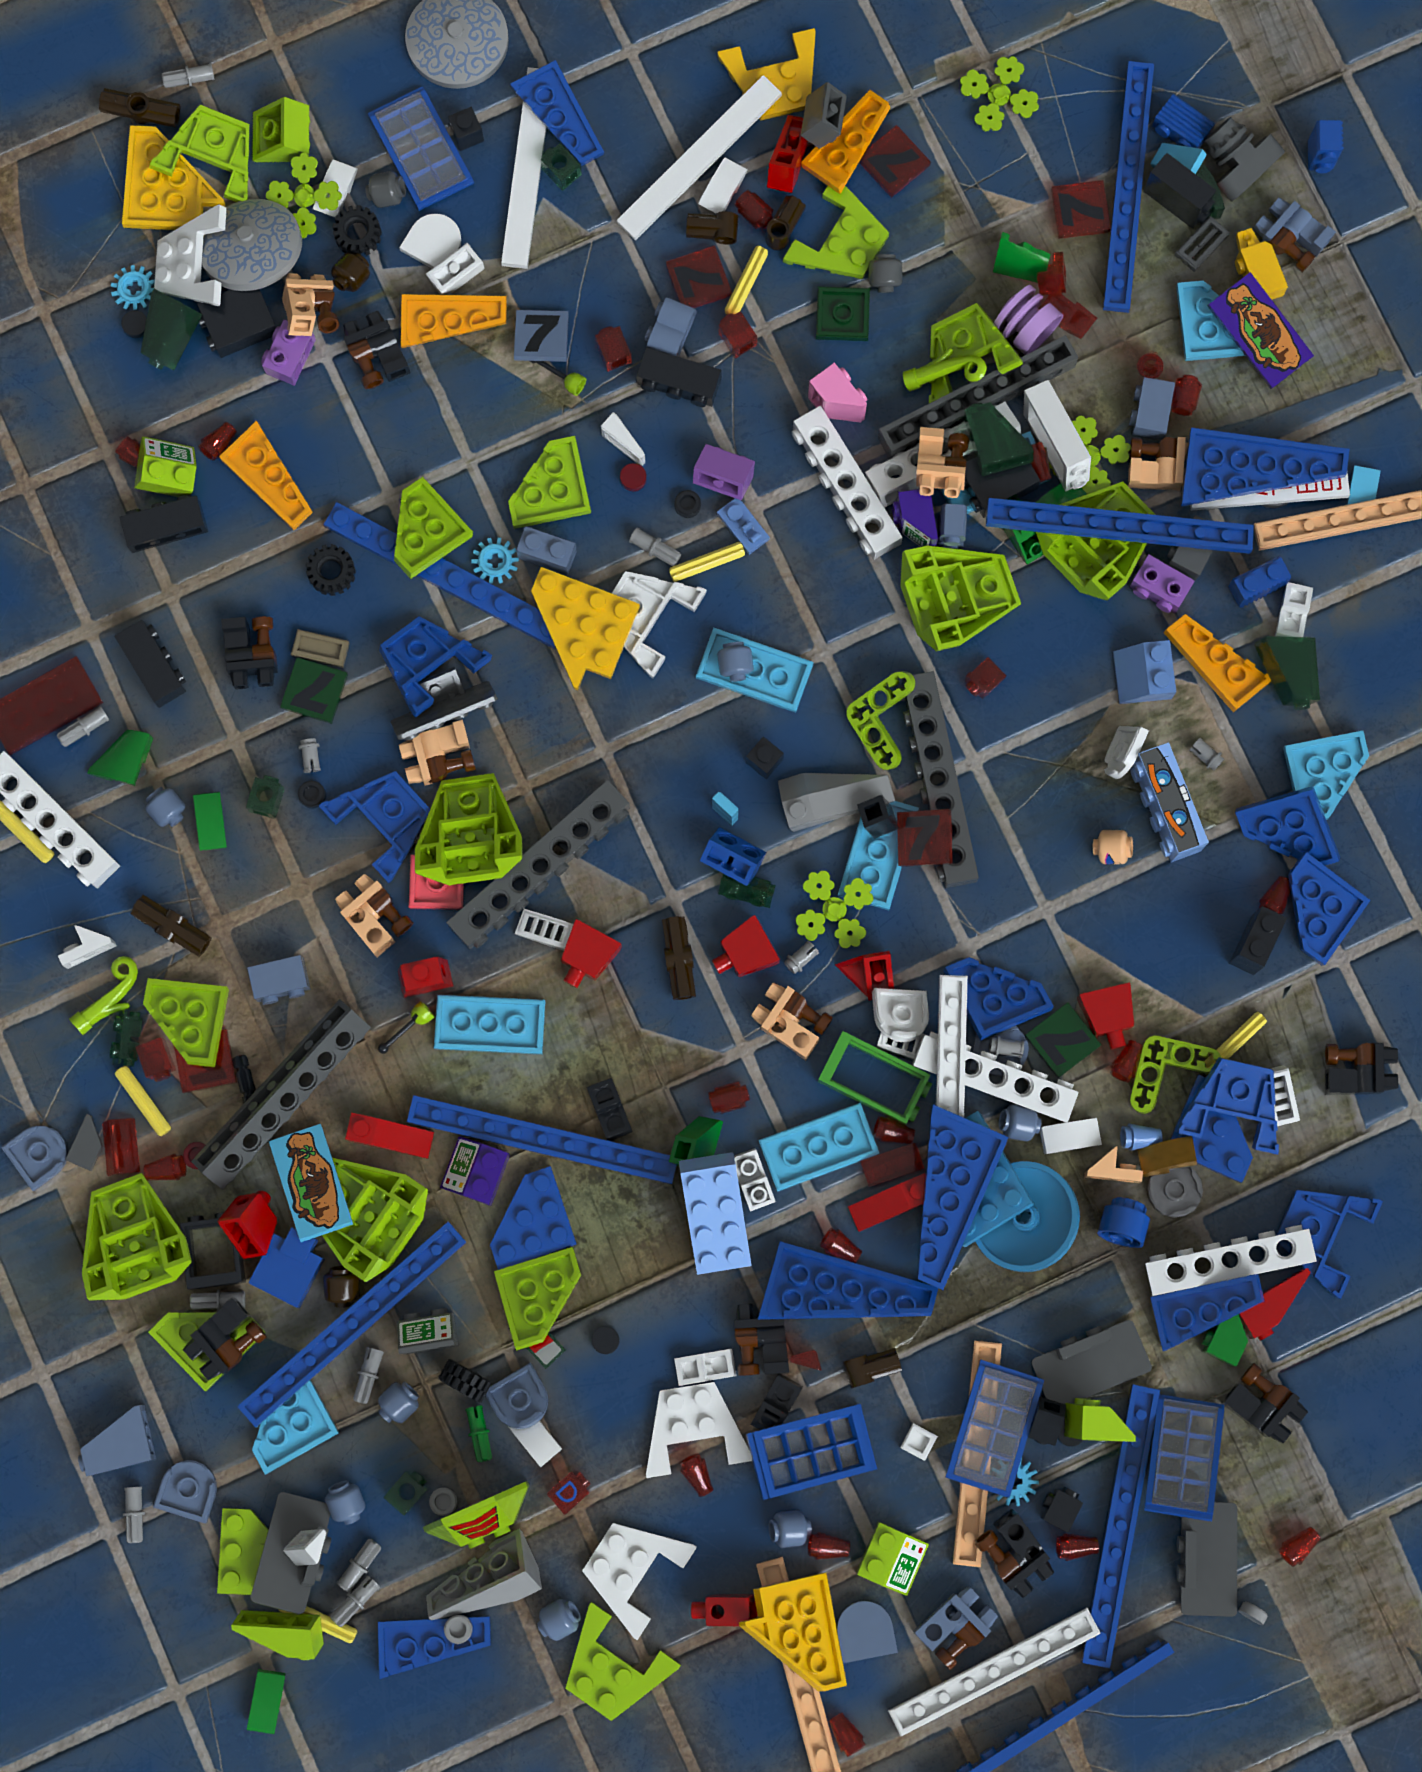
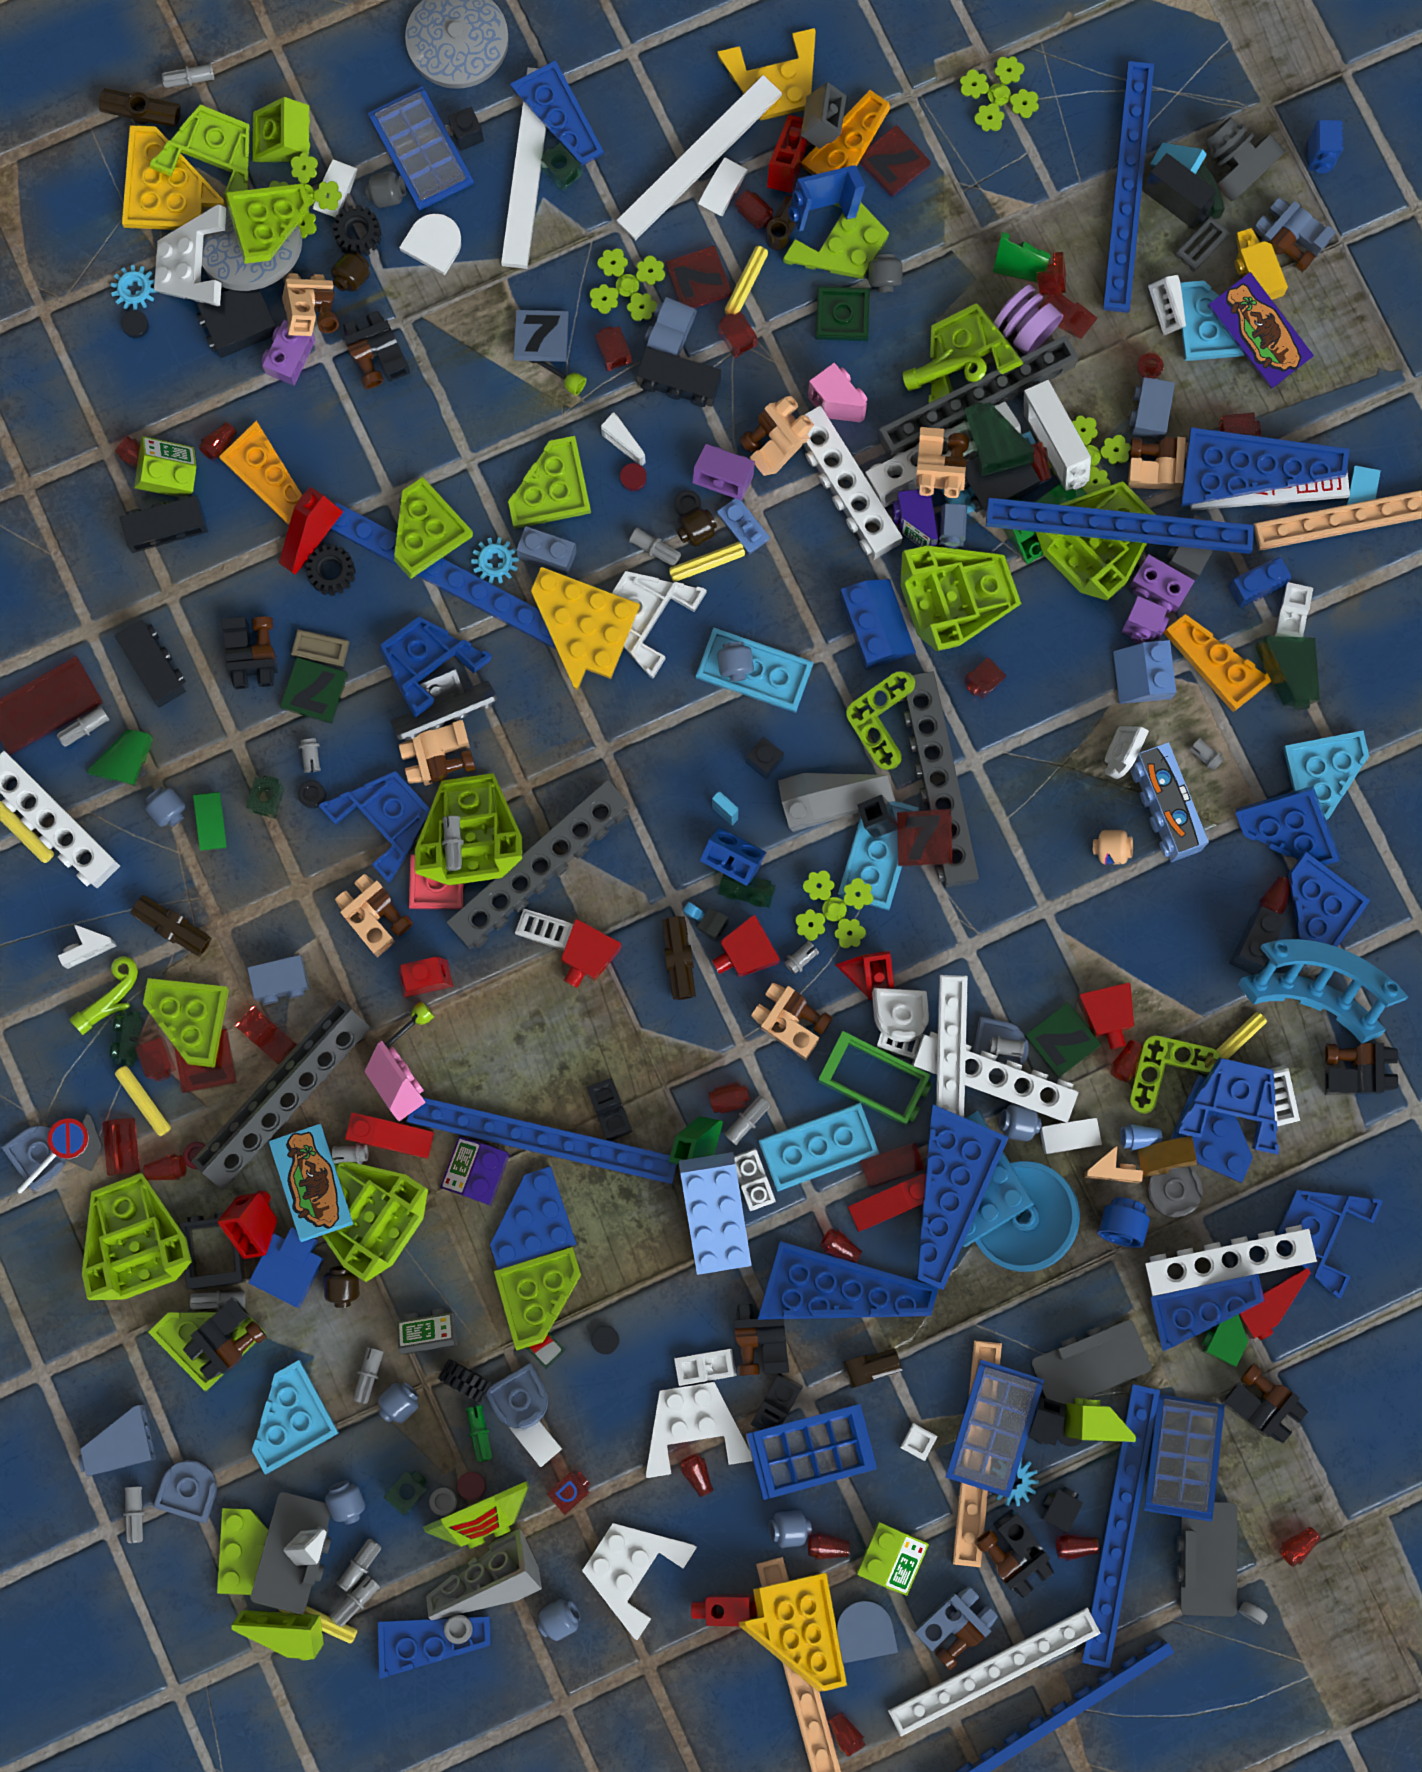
clear green slope [141,288,203,370] -> none
black axle [232,1055,256,1104] -> none
blue plate [237,1222,466,1428] -> none
green slope [247,1669,286,1734] -> none
light orange wing [401,294,507,348] -> none
white slope [426,243,484,295] -> none
medium azure tile [434,995,546,1055] -> none
lime wing [565,1602,681,1721] -> none
dark brown piece [686,211,739,245] -> none
clear red slope [788,1350,822,1371] -> none
clear red cone [873,1115,915,1145] -> none
blue plate [944,957,1054,1041] -> none
clear red tile [1051,180,1111,239] -> none
blue brick [1152,94,1216,148] -> none
clear red brick [1171,375,1202,416] -> none
none -> piece [17,1118,89,1194]
none -> lime plate [226,184,309,264]
none -> clear red slope [236,1006,297,1065]
none -> red slope [279,487,343,575]
none -> light grey pin [332,1142,368,1164]
none -> bright pink slope [364,1041,426,1121]
none -> light grey axle [442,816,463,871]
none -> dark red tile [457,1472,486,1500]
none -> lime plant [590,248,665,321]
none -> dark brown head [676,507,717,547]
none -> pearl dark grey piece [682,902,729,942]
none -> light grey axle [724,1096,770,1146]
none -> light nougat hips [740,396,814,476]
none -> blue panel [788,165,865,231]
none -> blue slope [840,579,916,670]
none -> medium lavender brick [1121,596,1169,644]
none -> white slope [1148,275,1186,335]
none -> clear red brick [1219,412,1261,436]
none -> dark azure fence [1238,939,1408,1043]

